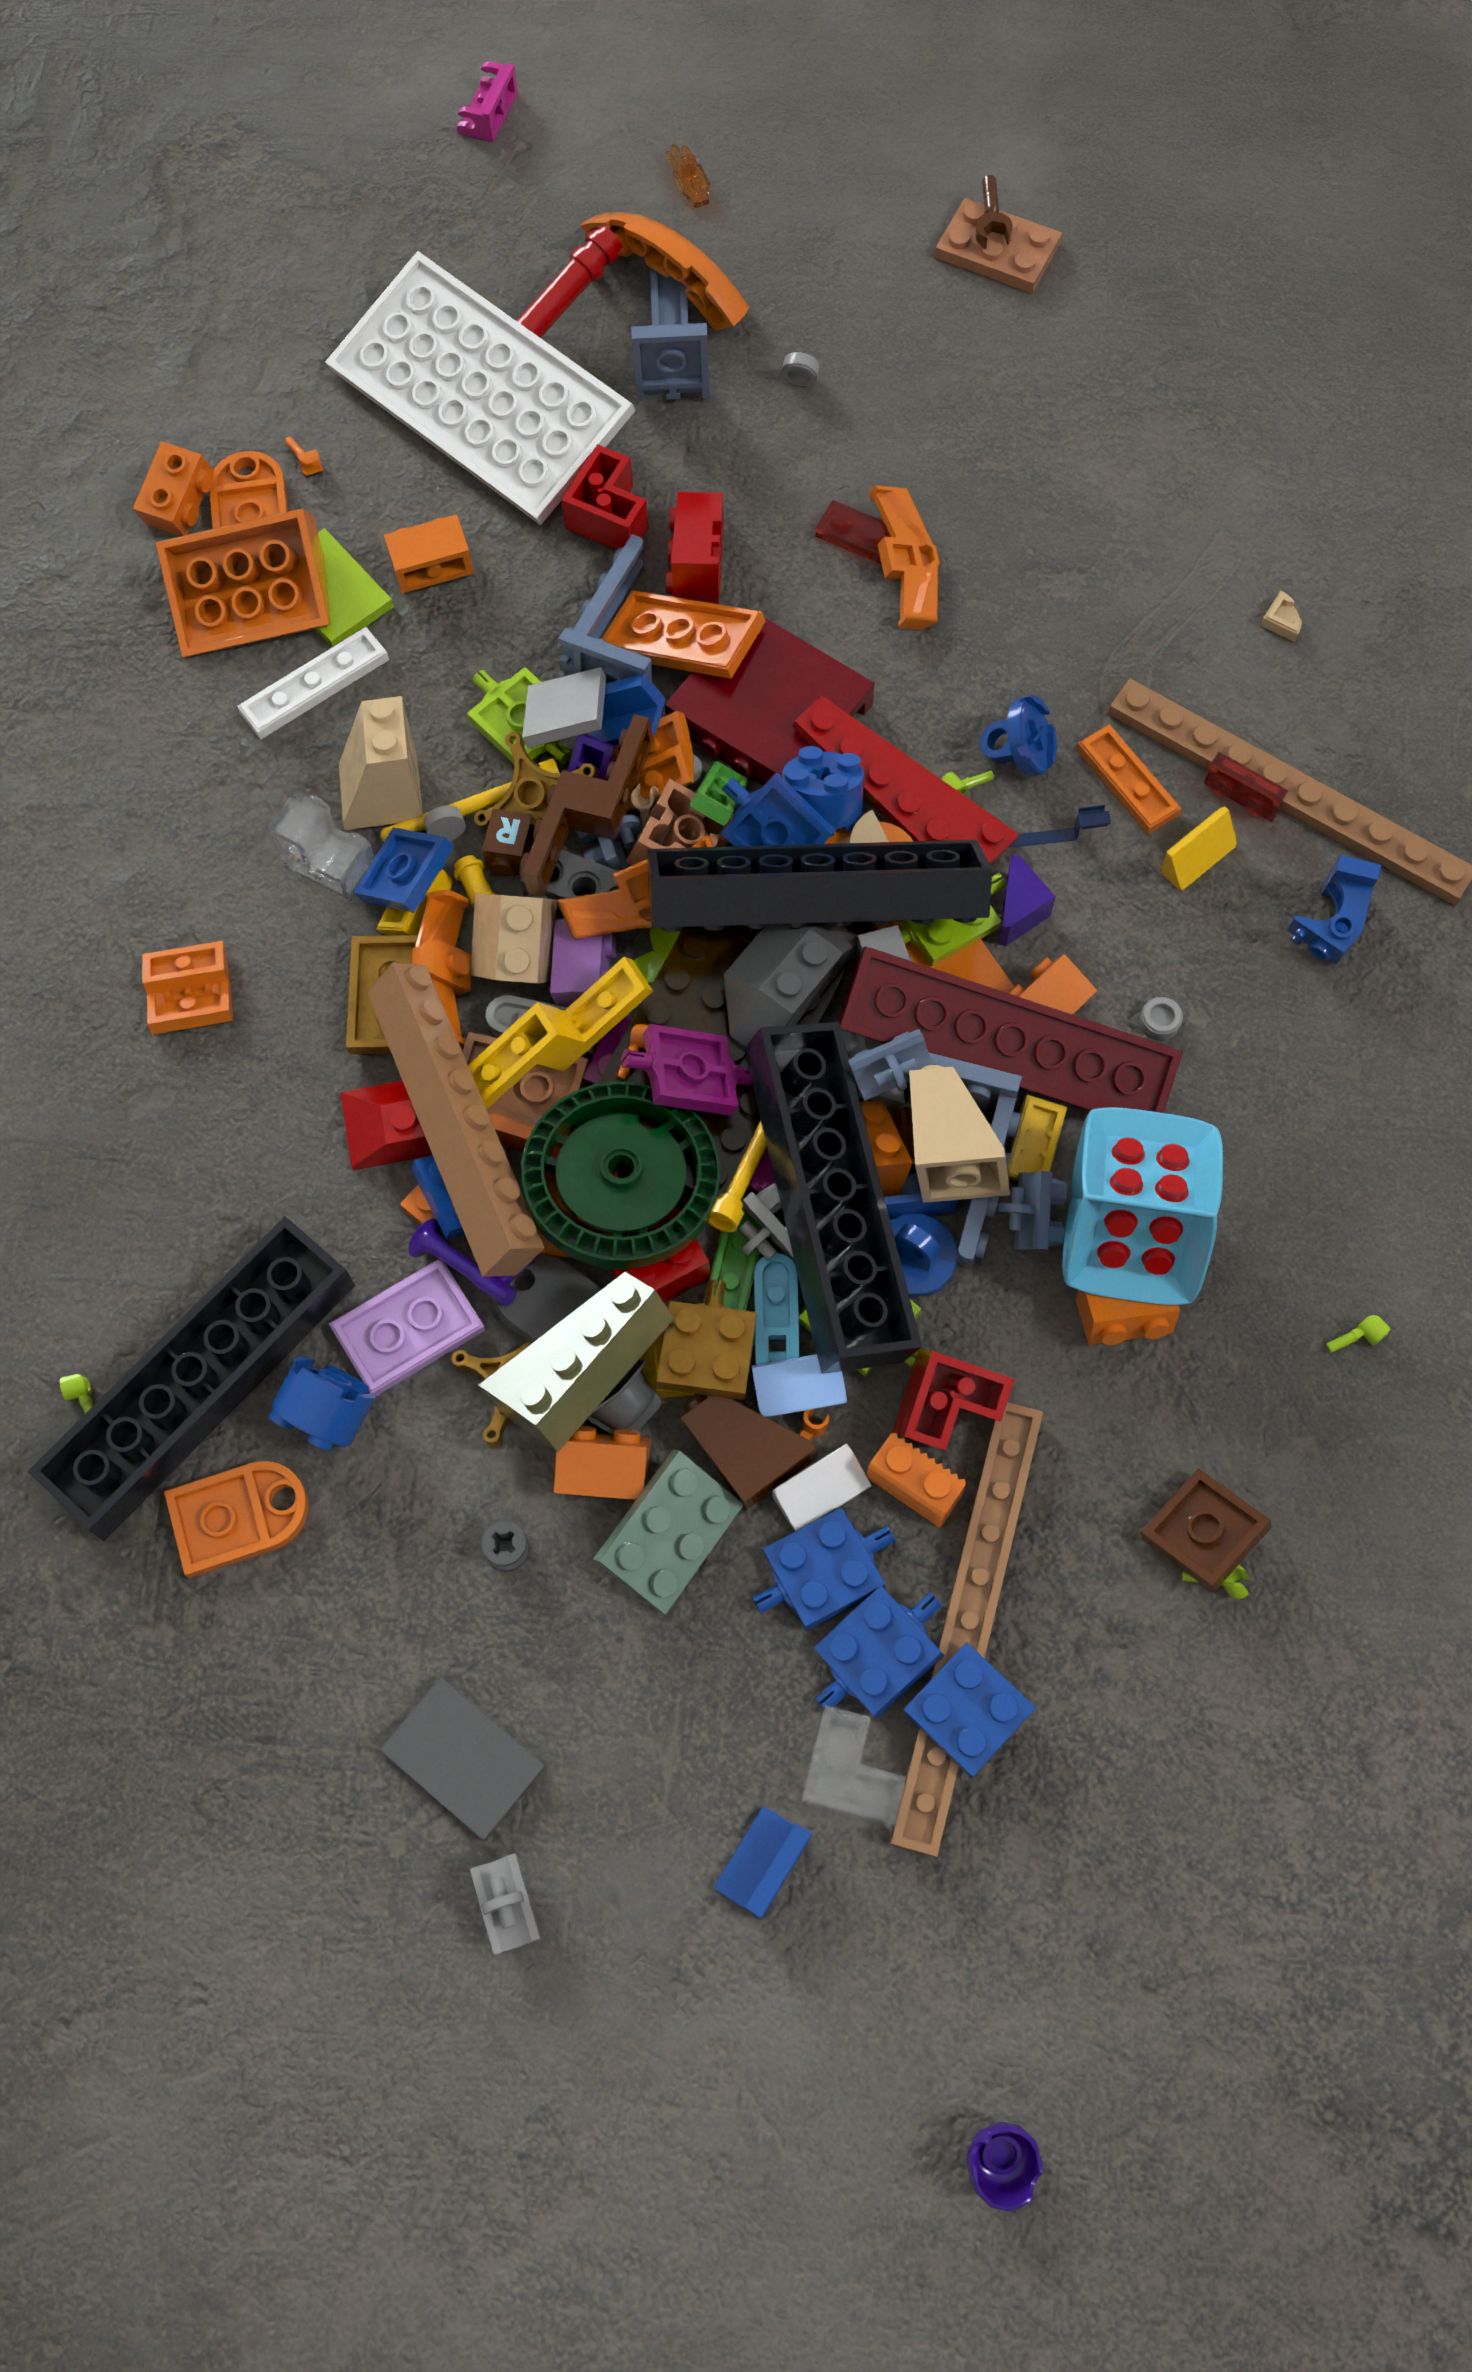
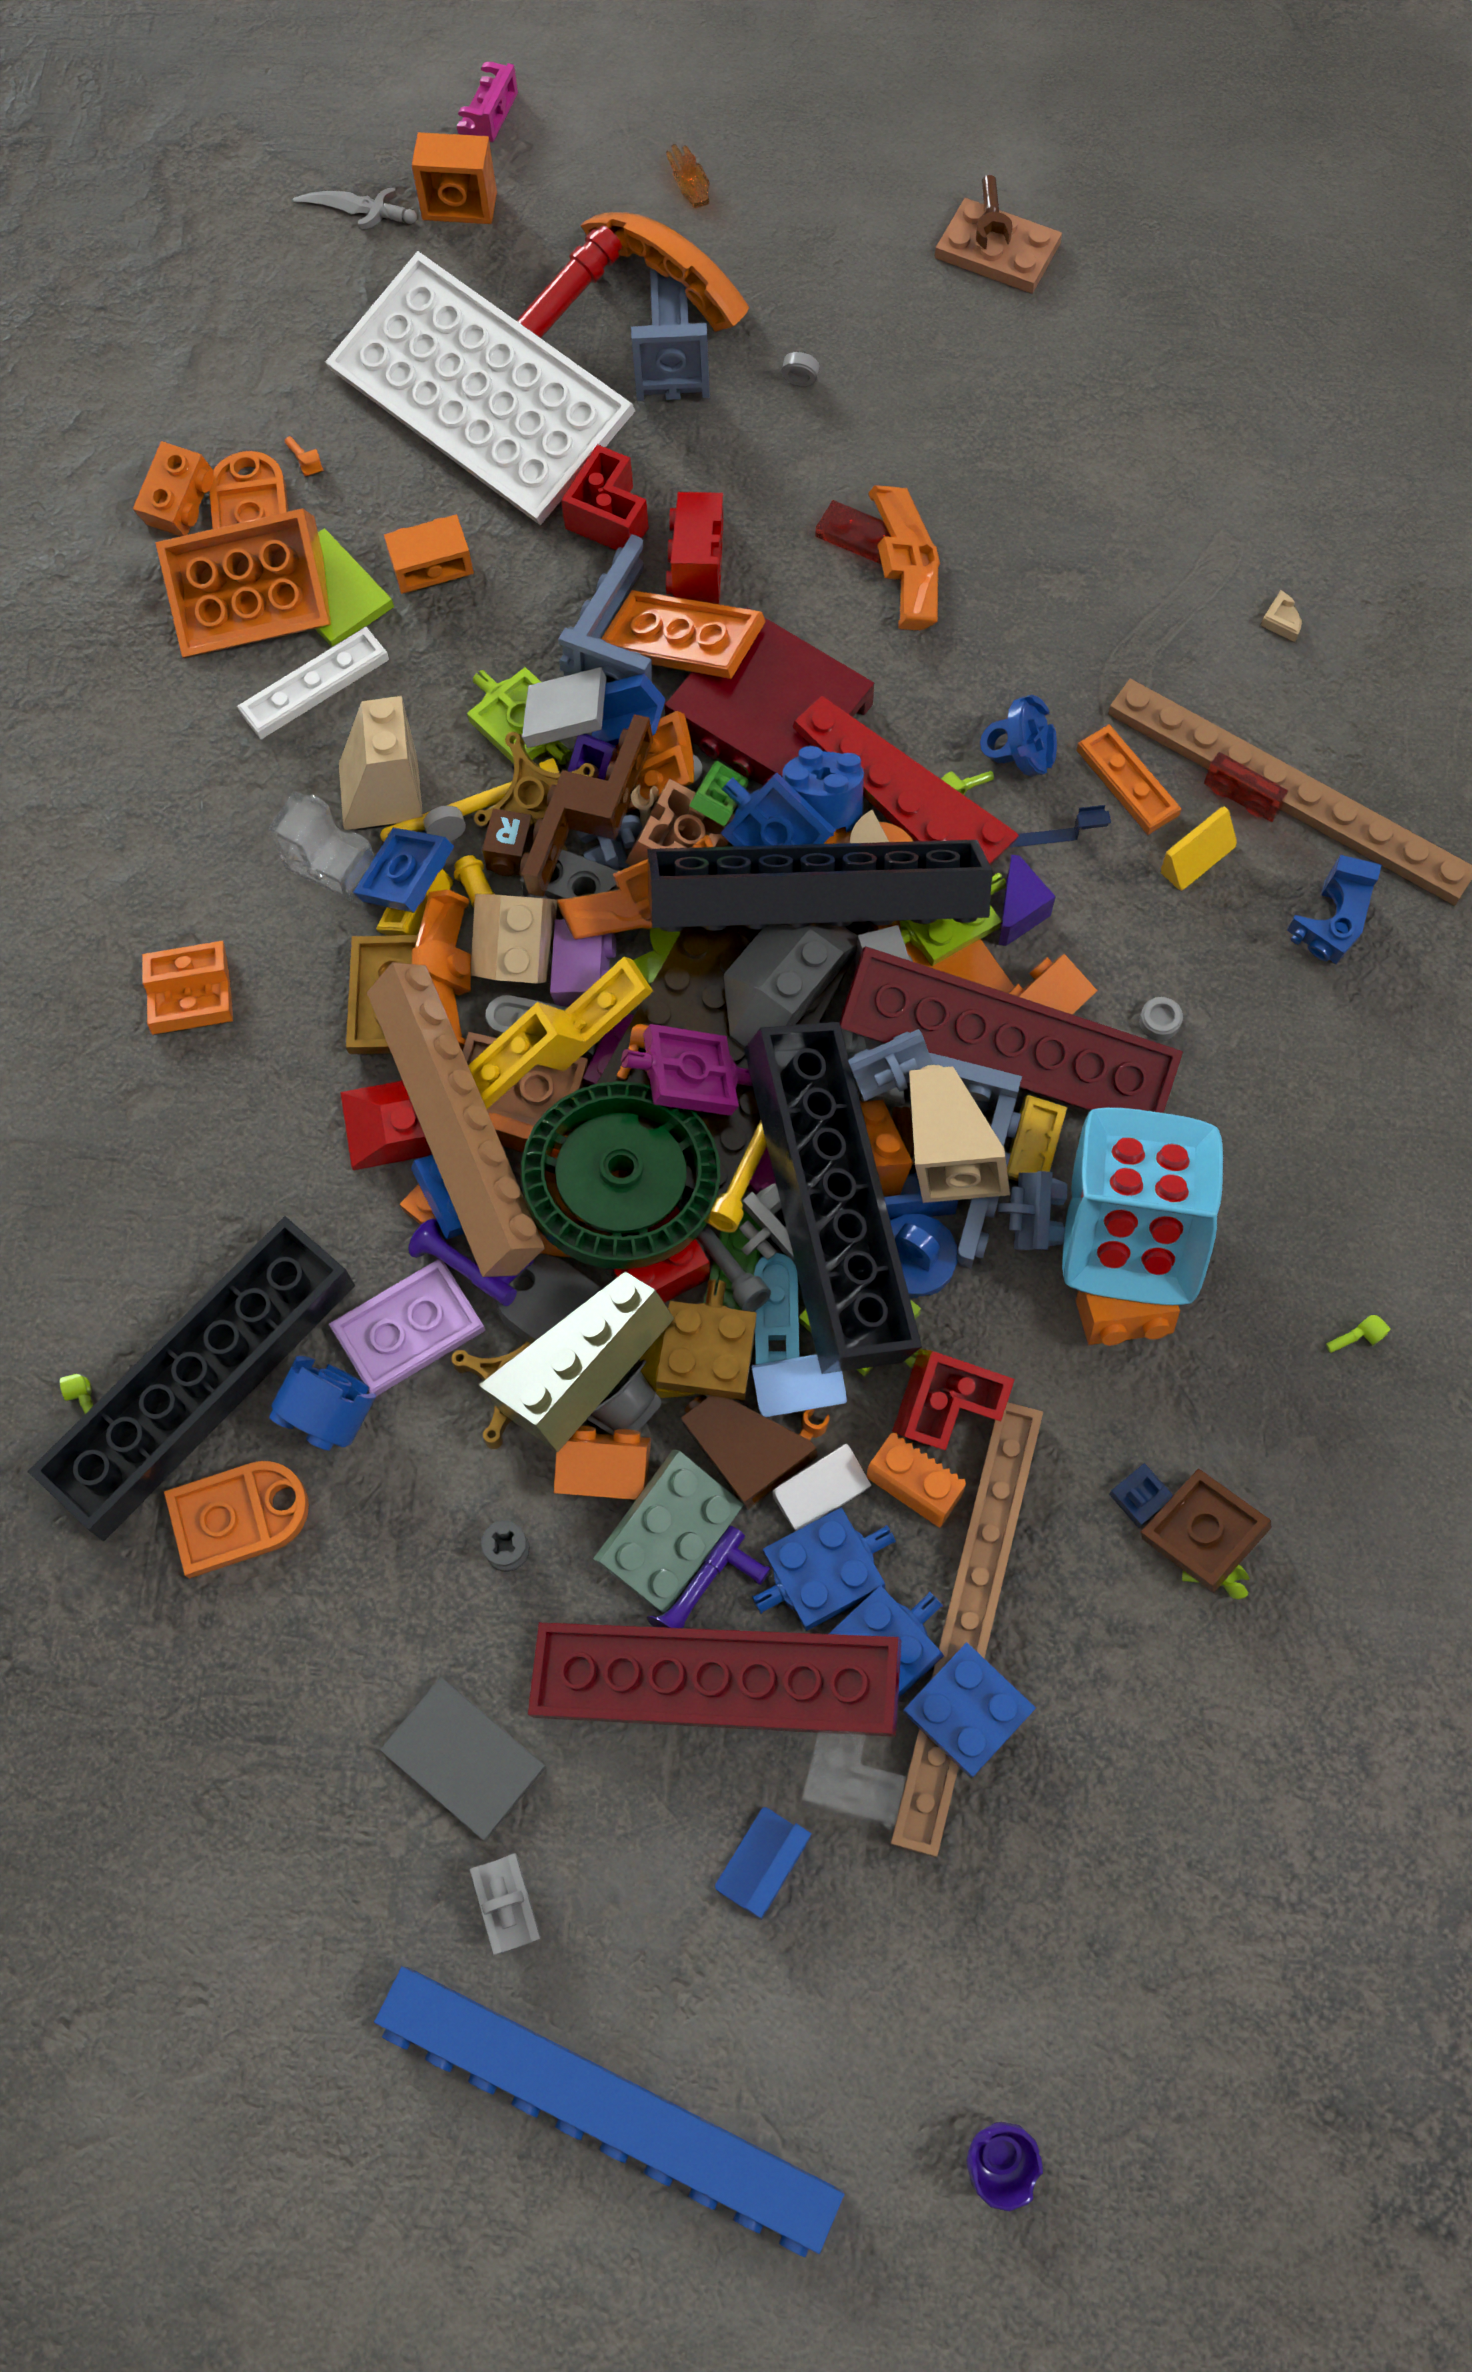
none -> light grey piece [292,188,417,230]
none -> blue brick [374,1966,845,2258]
none -> orange brick [412,132,497,224]
none -> dark red plate [528,1622,902,1737]
none -> dark purple piece [647,1525,771,1628]
none -> dark grey piece [677,1194,771,1312]
none -> dark blue tile [1109,1463,1174,1528]

